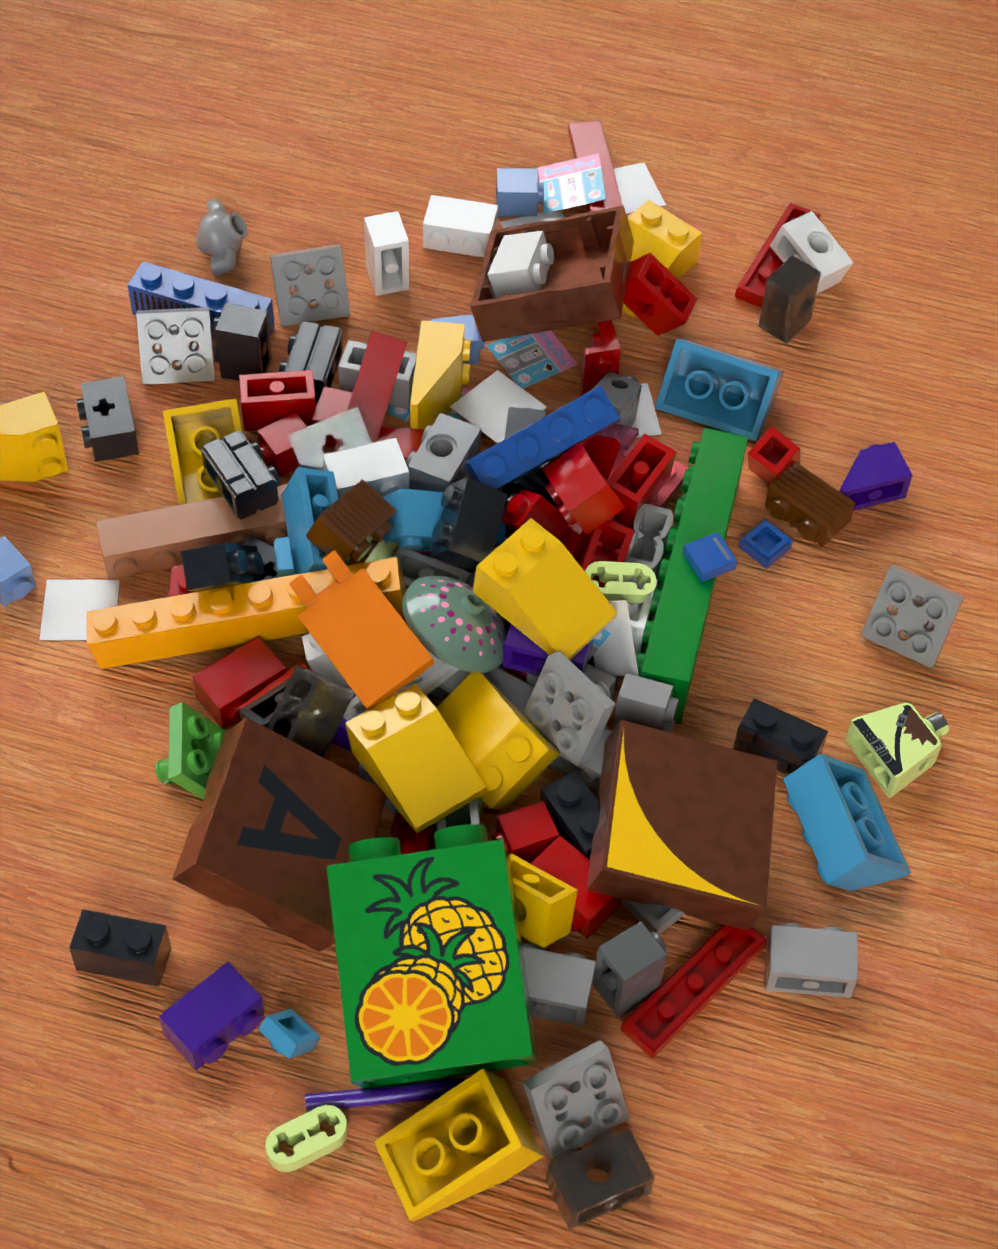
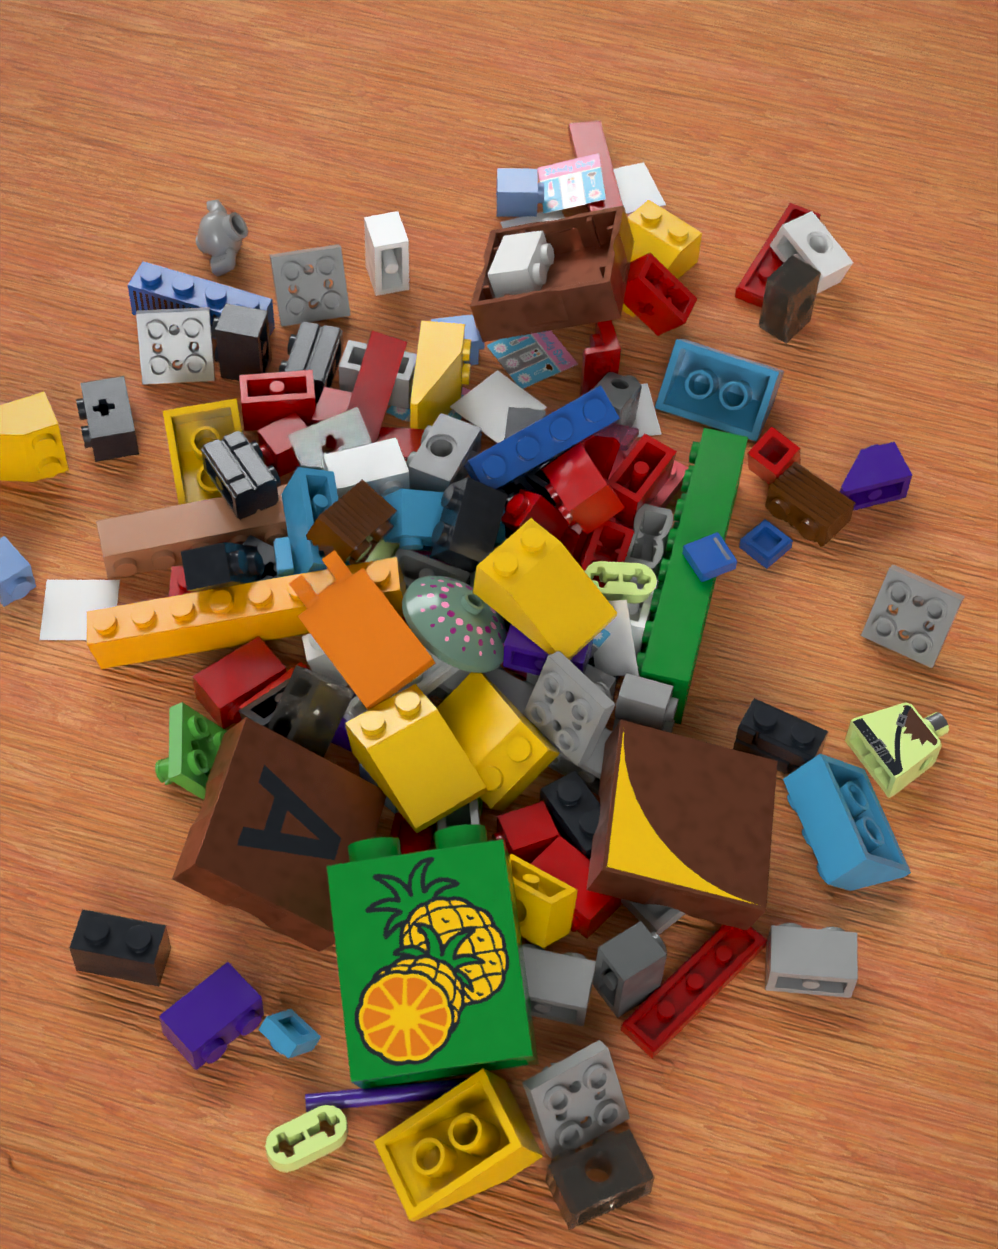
white brick [423,195,498,257] -> none

